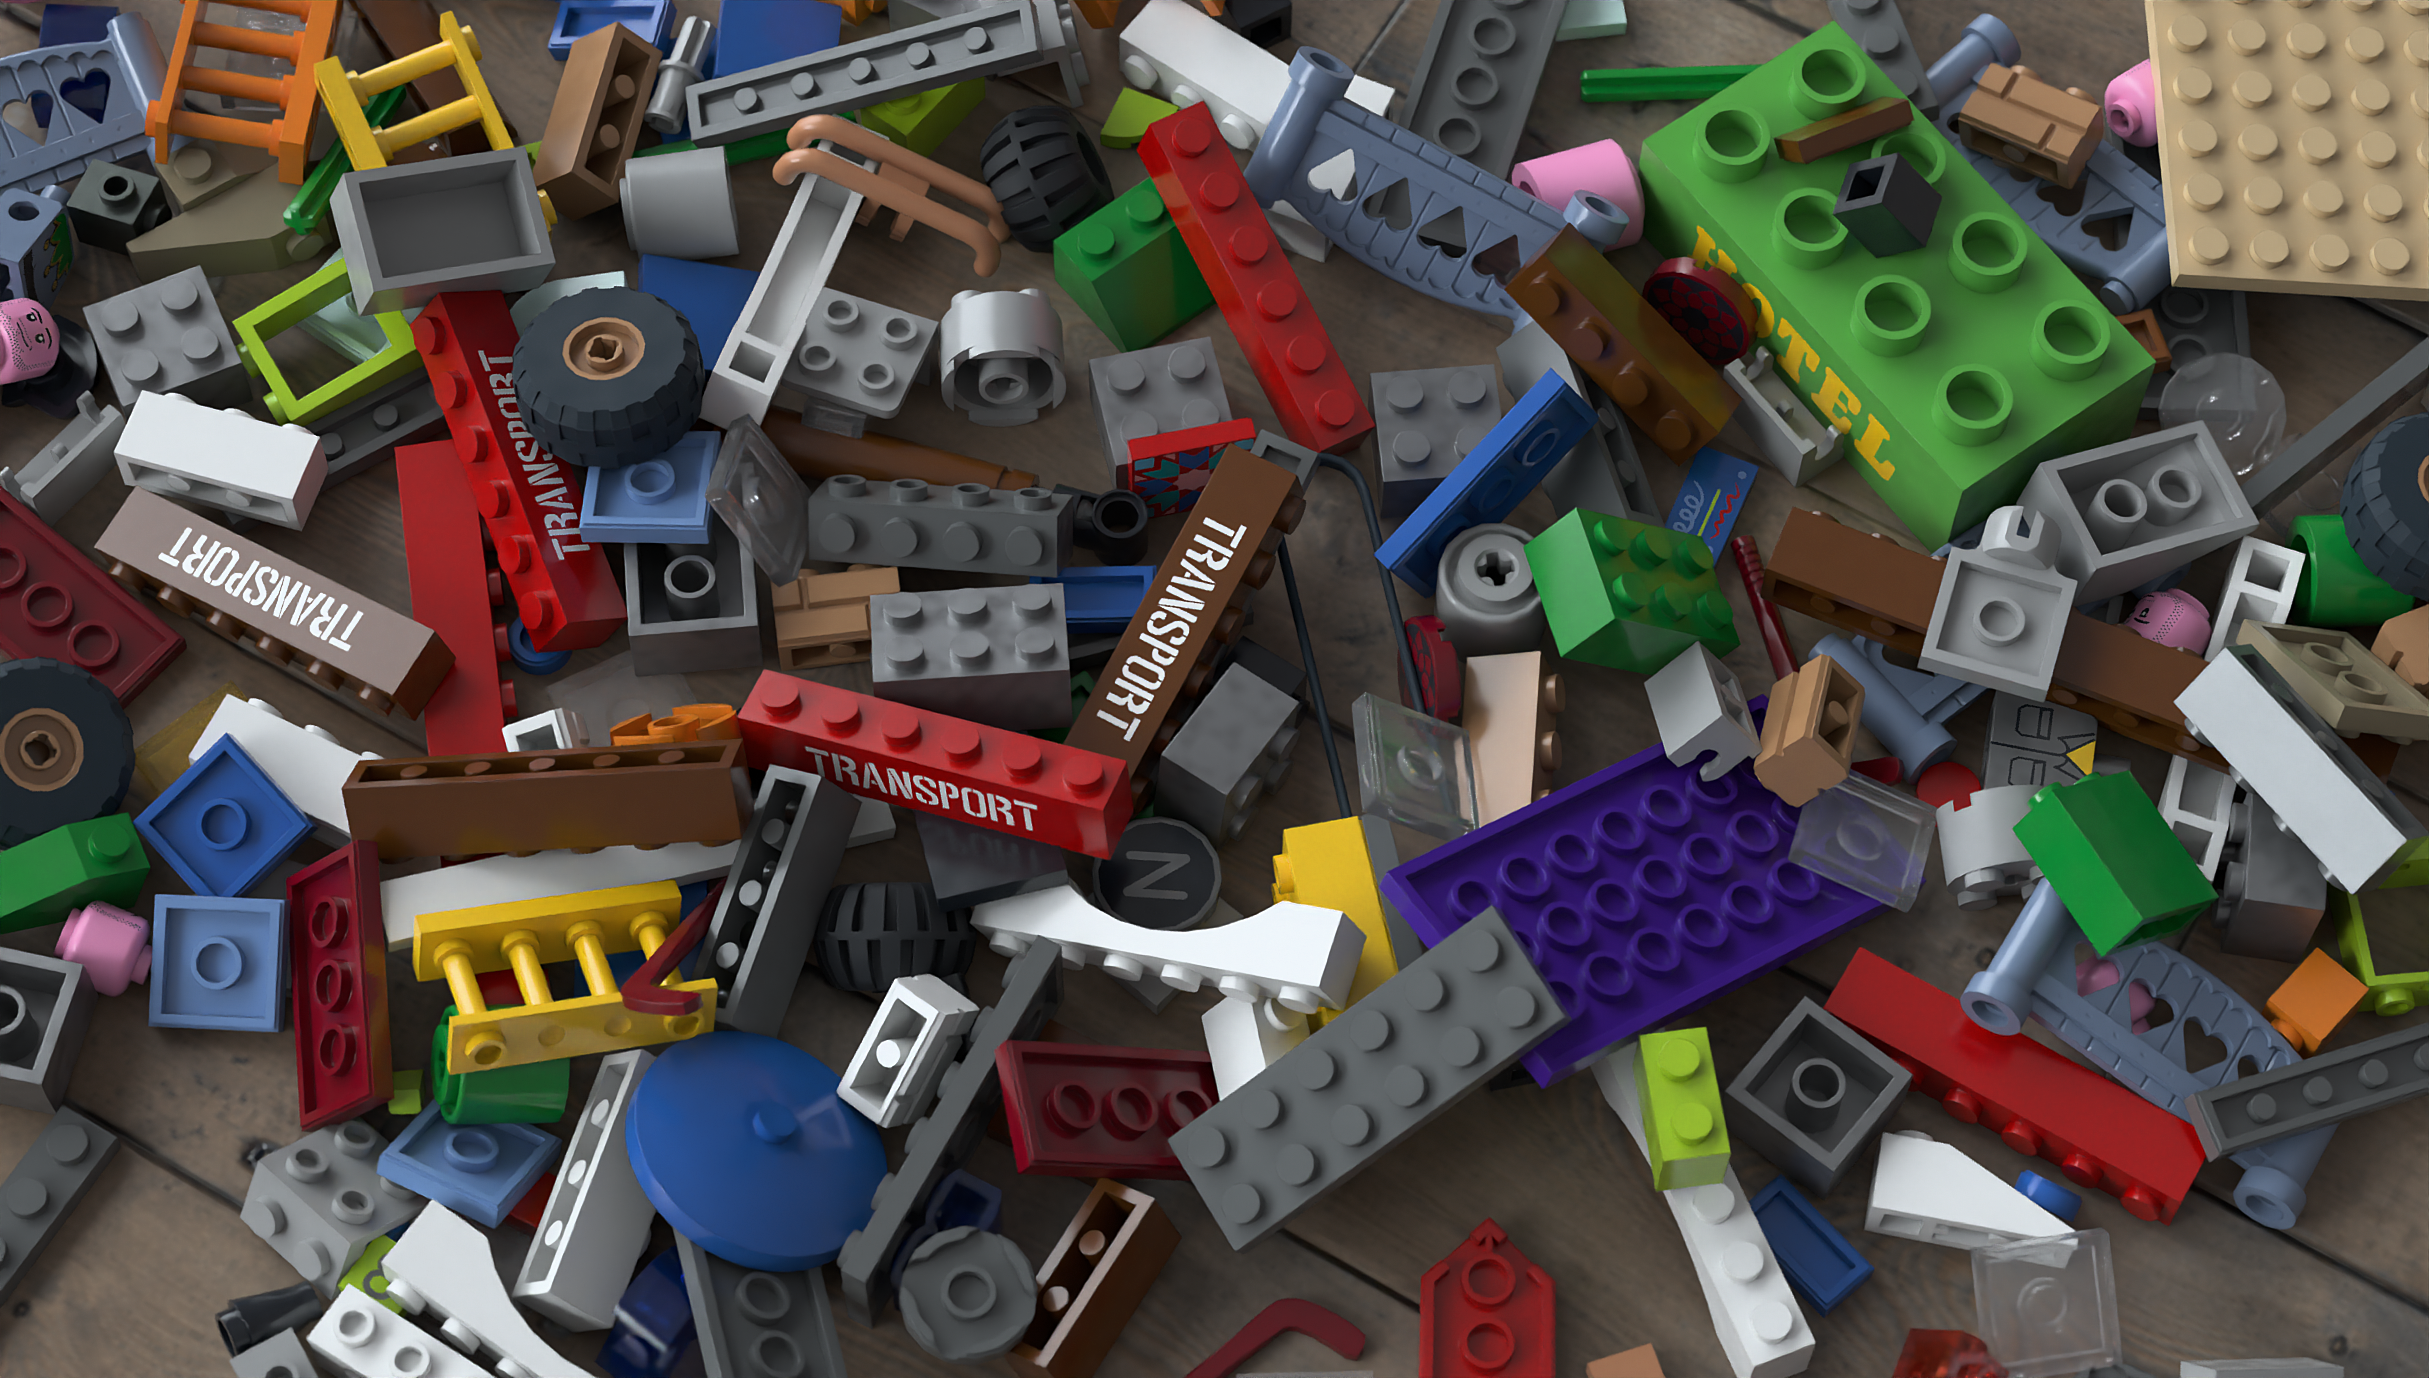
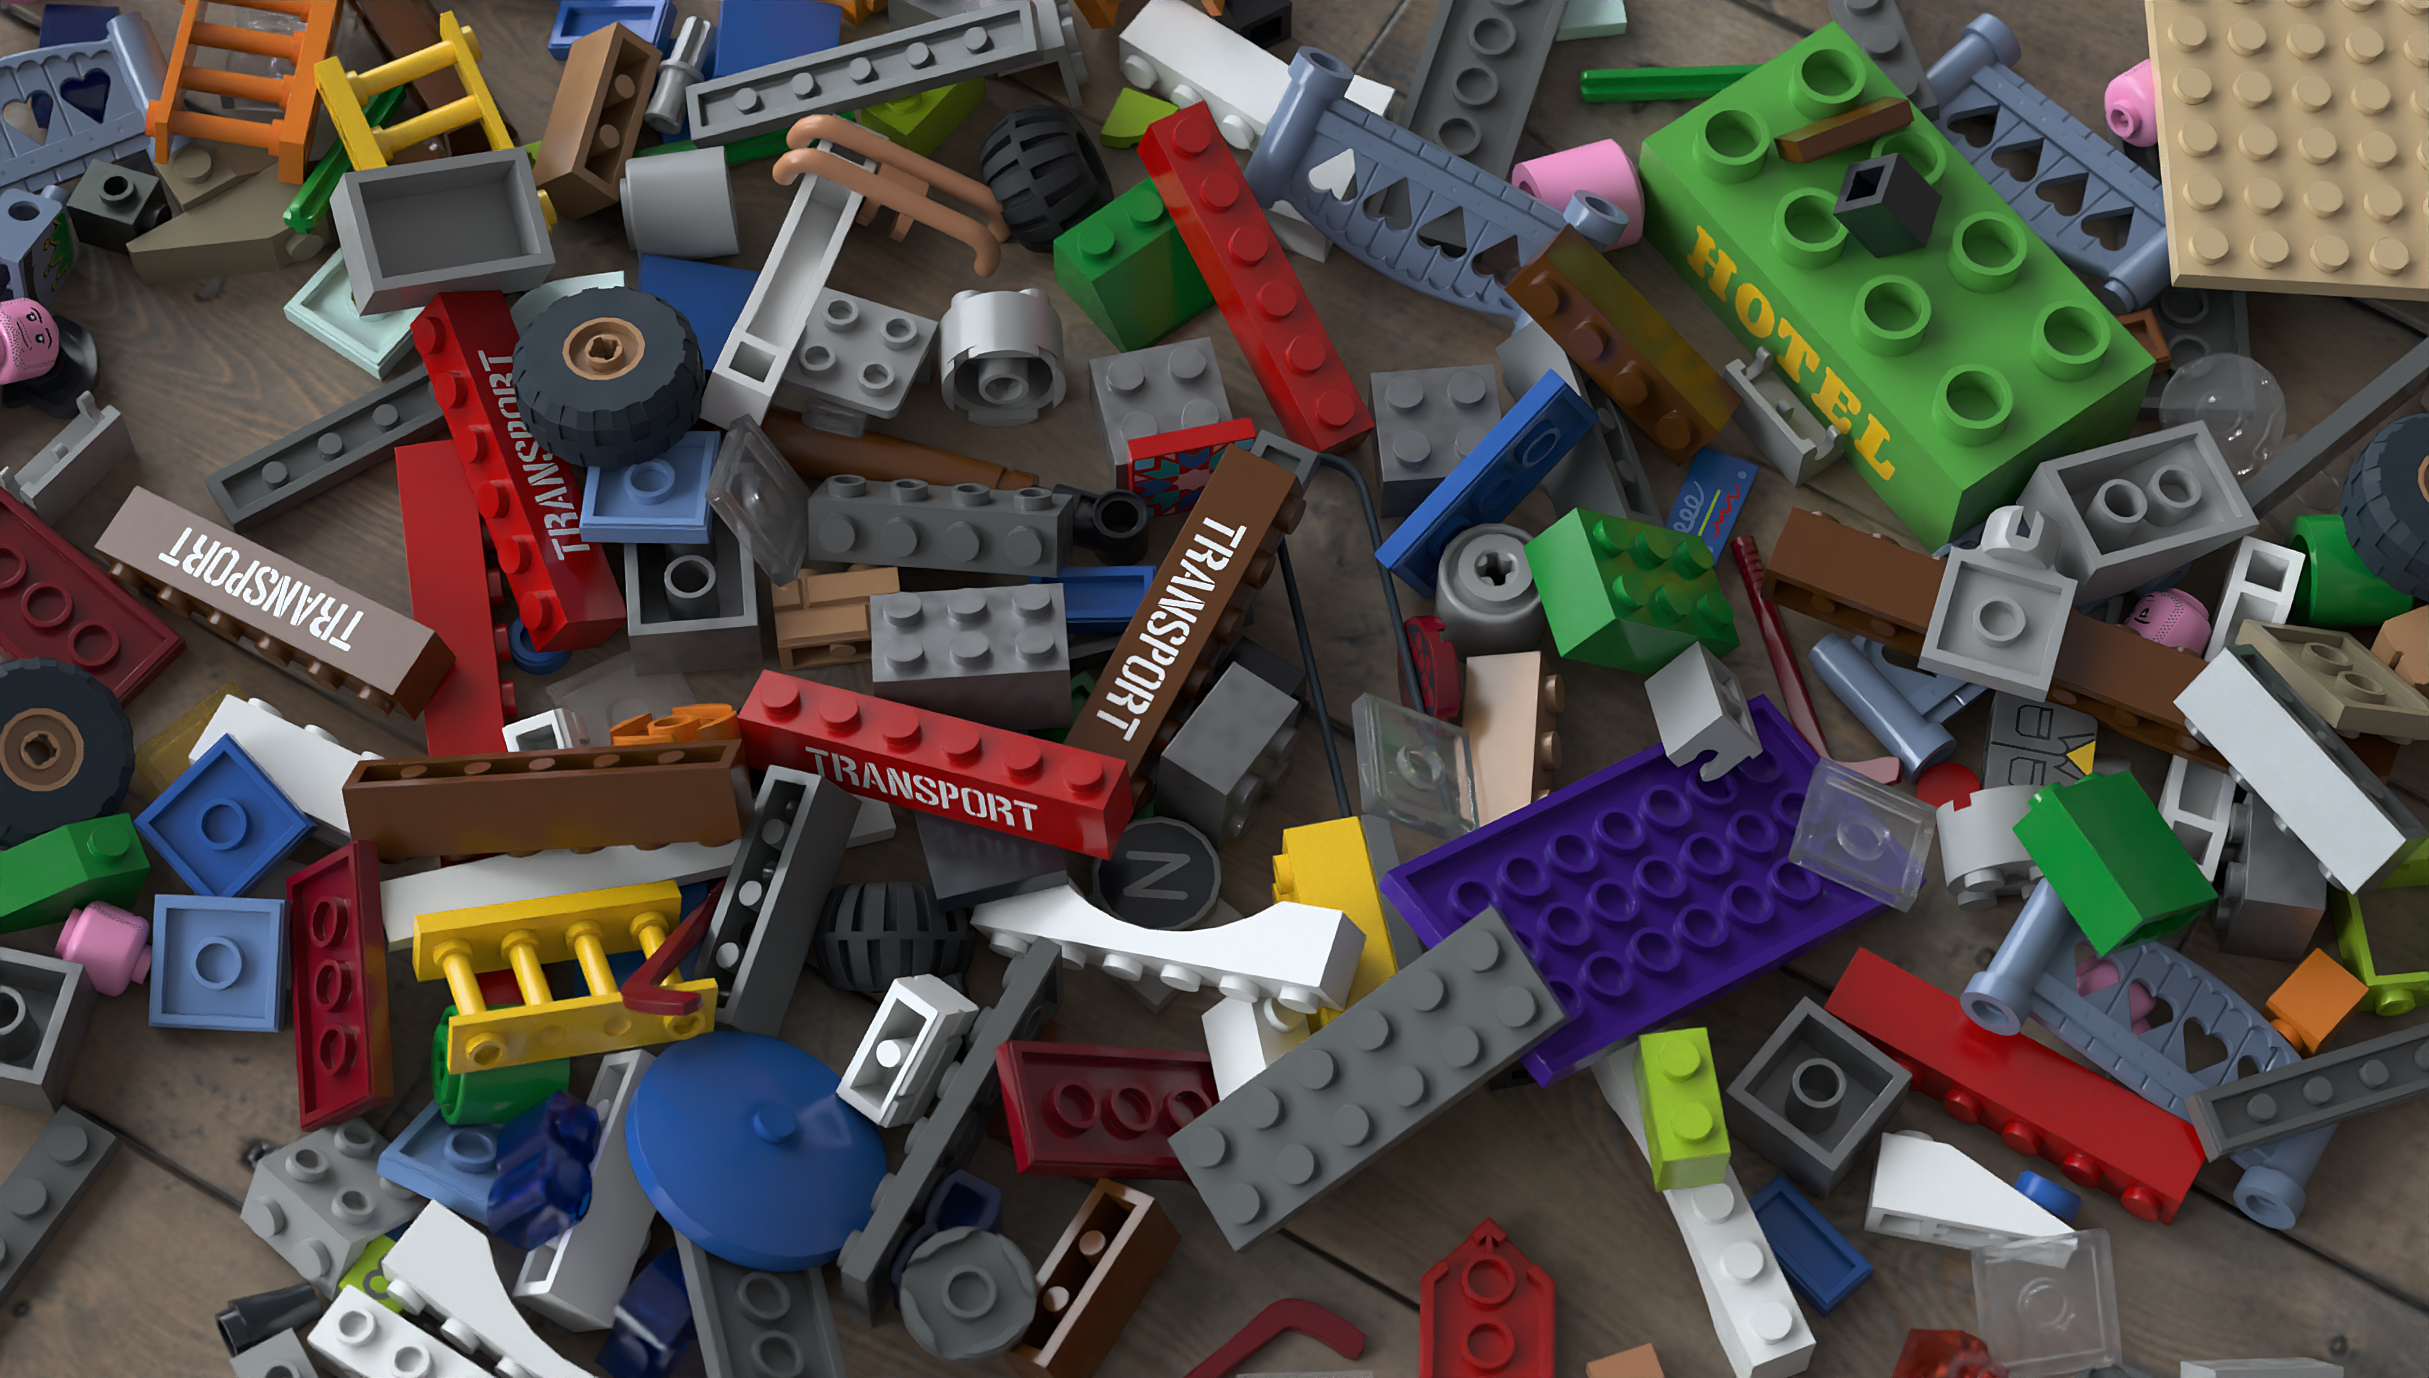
flat silver brick [82,265,254,422] -> none
white brick [113,390,329,531] -> none
lime window [232,257,425,427] -> none
lime tile [388,1069,426,1114] -> none
dark red tile [1642,257,1759,365] -> none
medium nougat brick [1754,654,1866,808] -> none
medium nougat brick [1958,63,2104,189] -> none
none -> clear blue brick [487,1089,601,1252]

